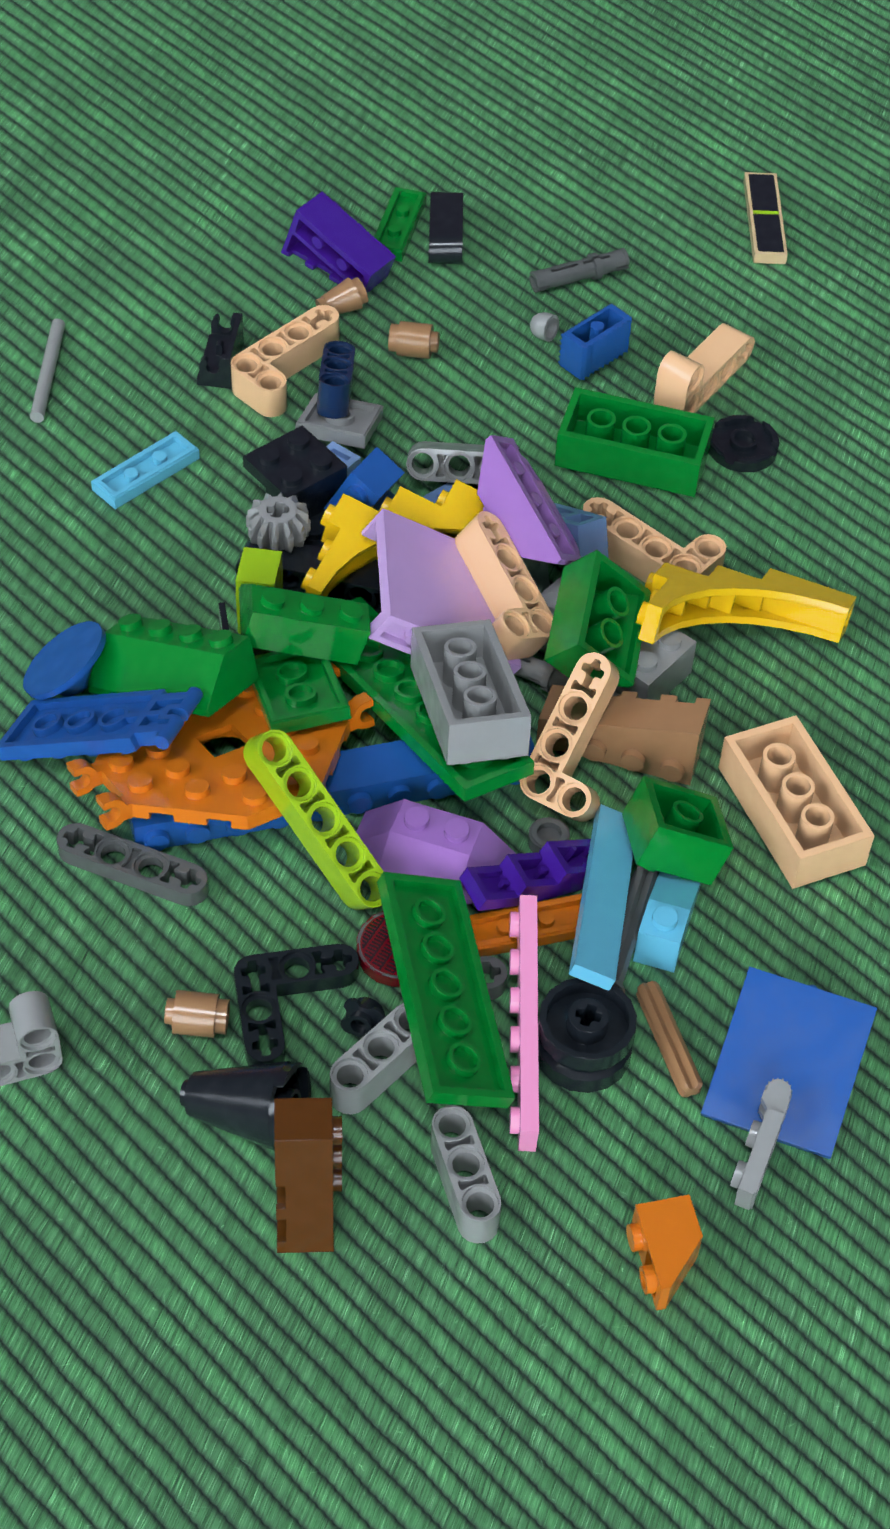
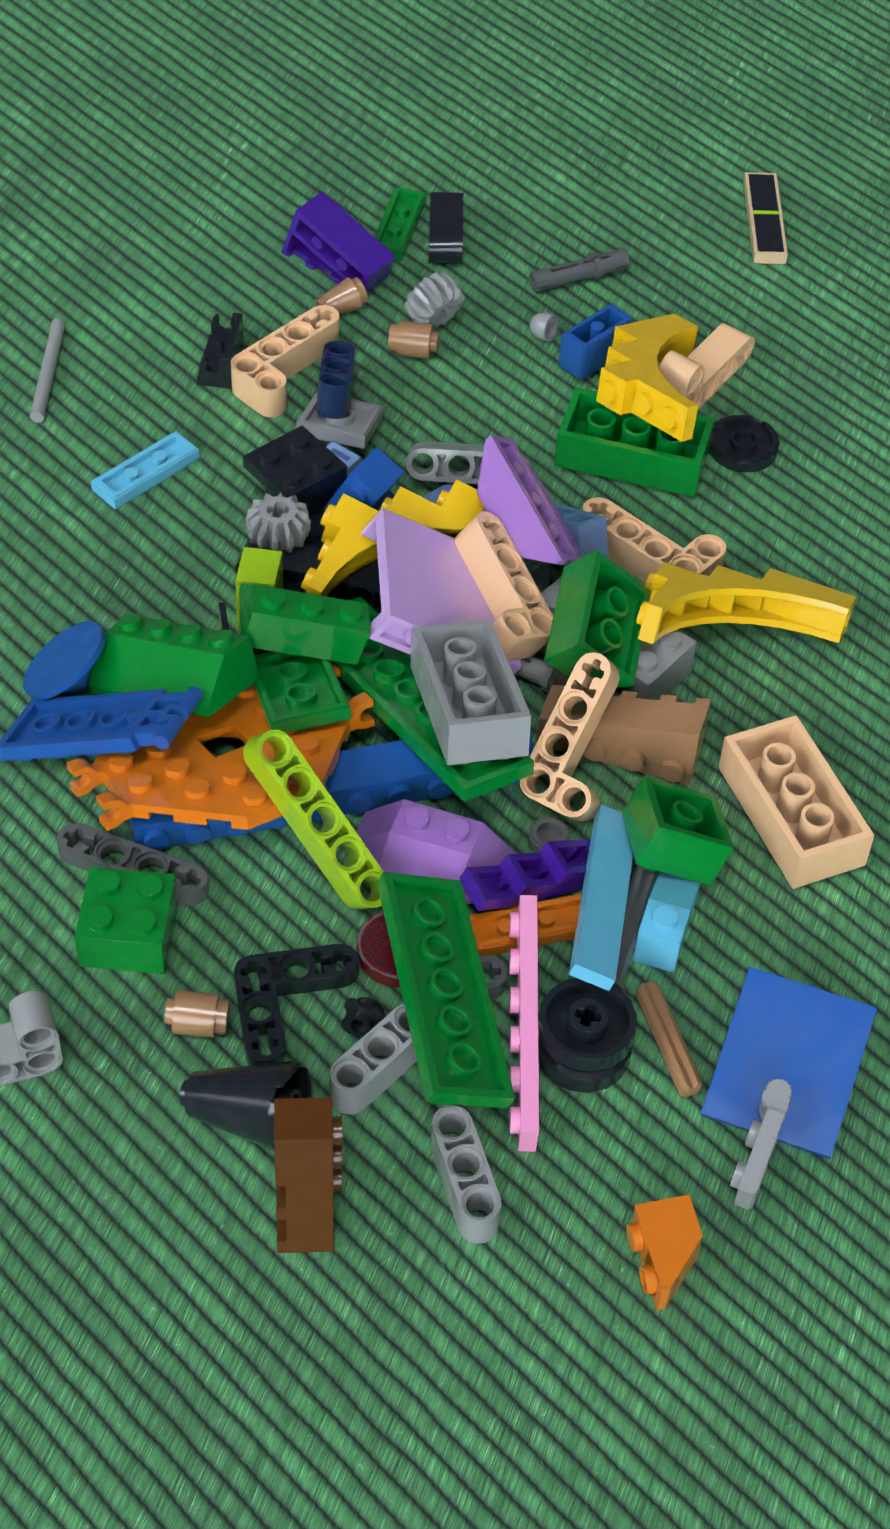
none -> green brick [74,867,178,974]
none -> light grey gear [404,272,464,330]
none -> yellow arch [596,313,699,442]

